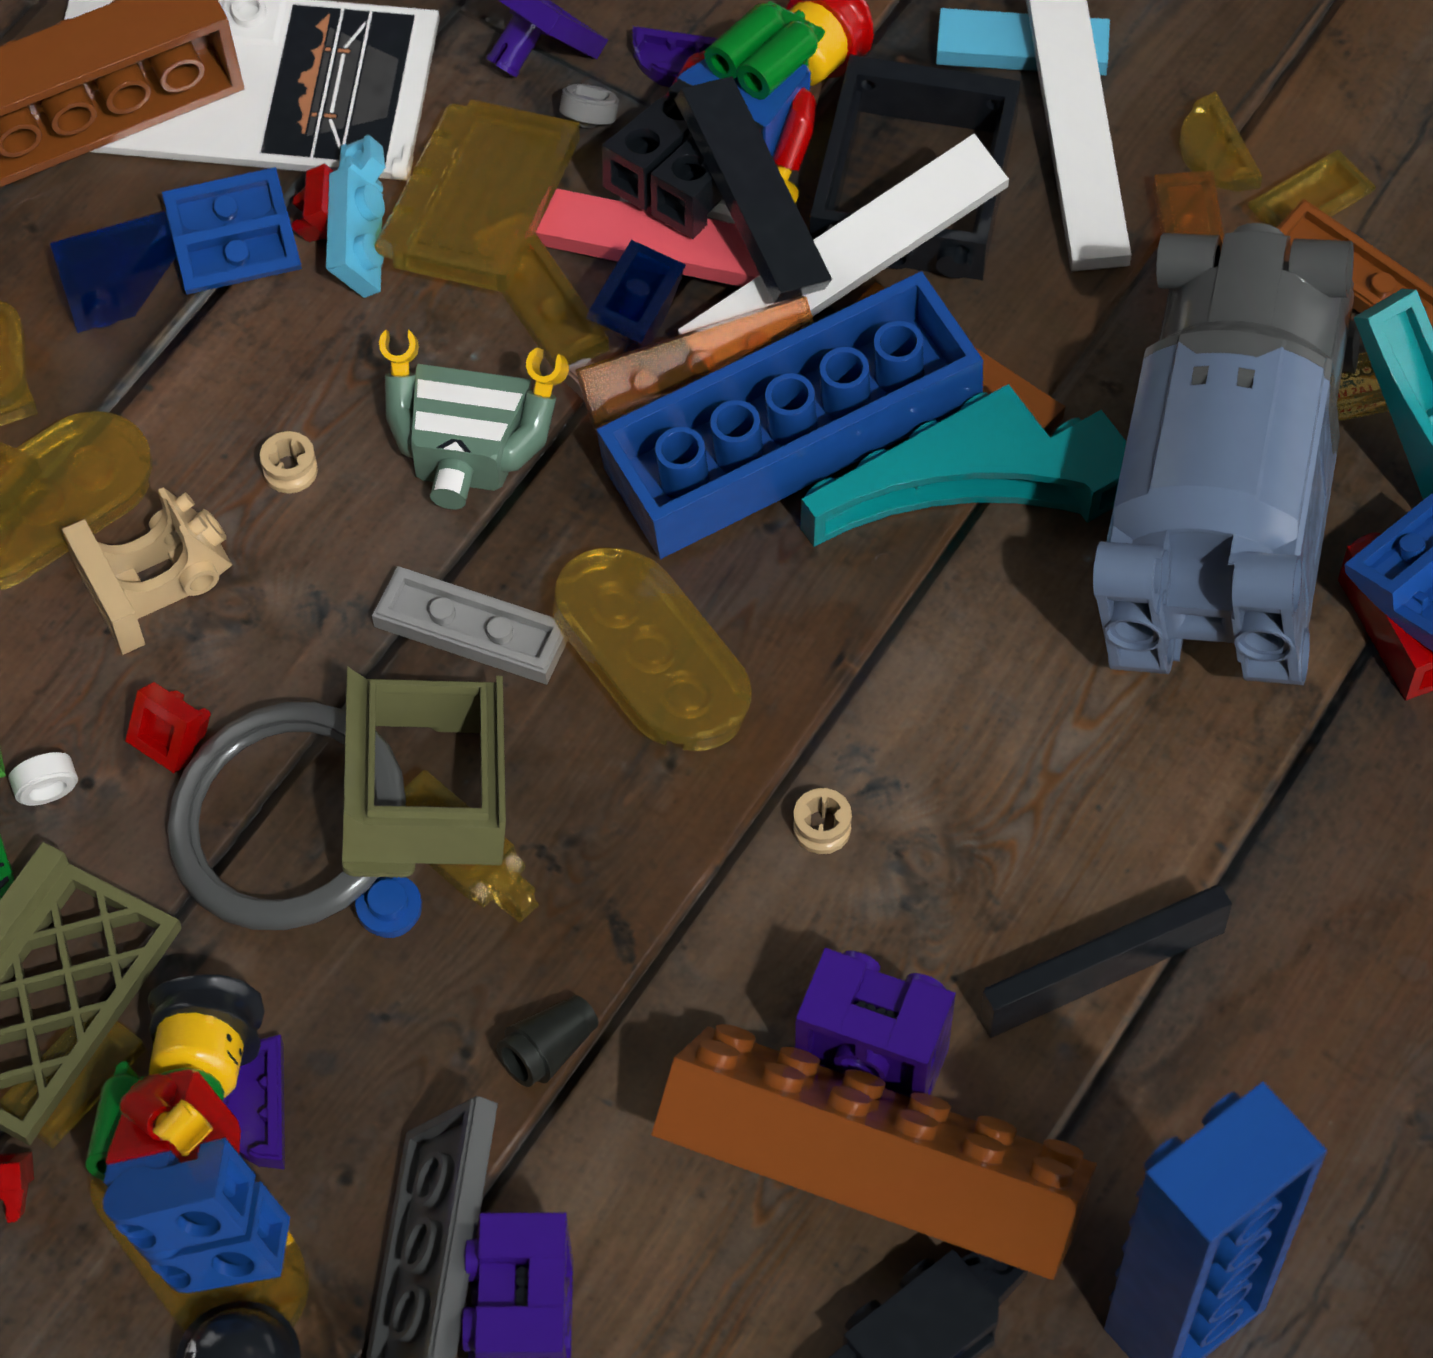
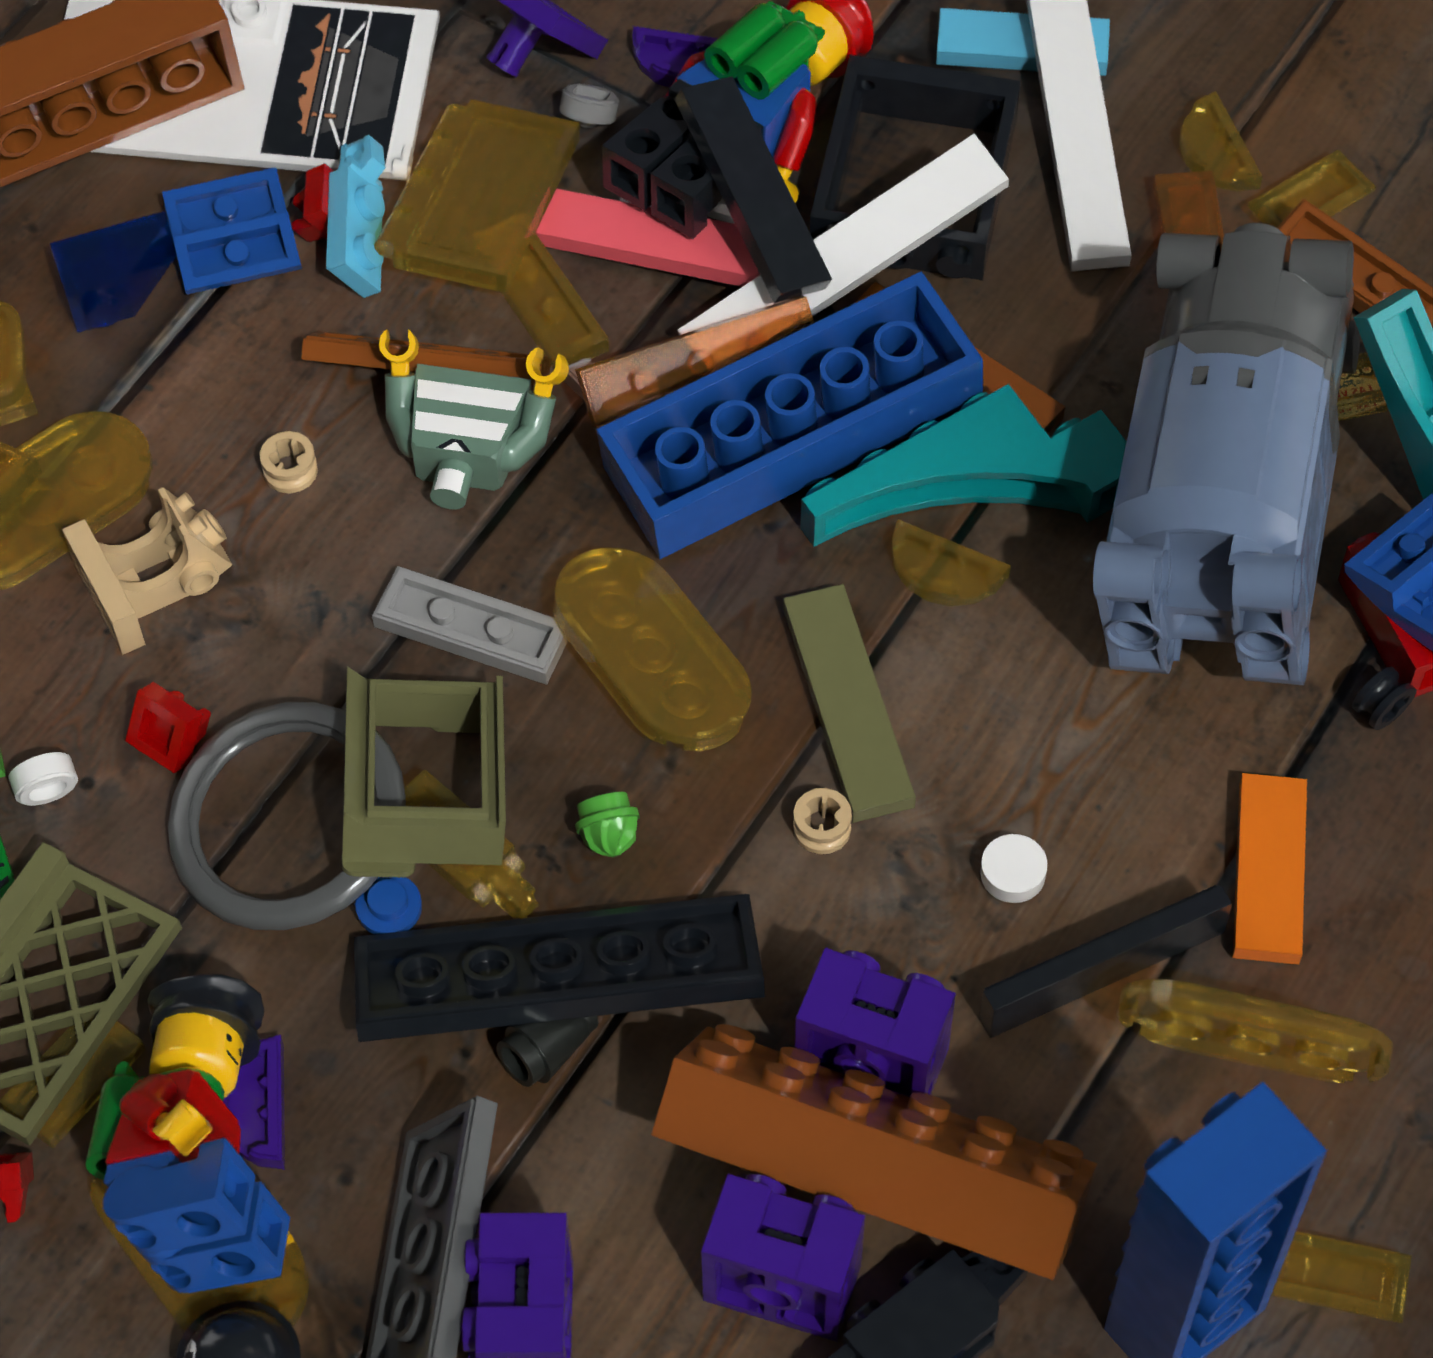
clear blue slope [586,240,686,350] -> none
none -> dark orange tile [301,331,551,385]
none -> black tile [354,894,765,1042]
none -> bright green plate [575,792,640,857]
none -> dark purple piece [701,1174,865,1342]
none -> olive tile [783,584,916,823]
none -> clear yellow tile [891,519,1011,606]
none -> white tile [980,834,1047,903]
none -> clear yellow tile [1117,979,1393,1083]
none -> orange tile [1232,773,1307,965]
none -> clear yellow tile [1271,1231,1412,1324]
none -> black bush [1352,666,1417,730]

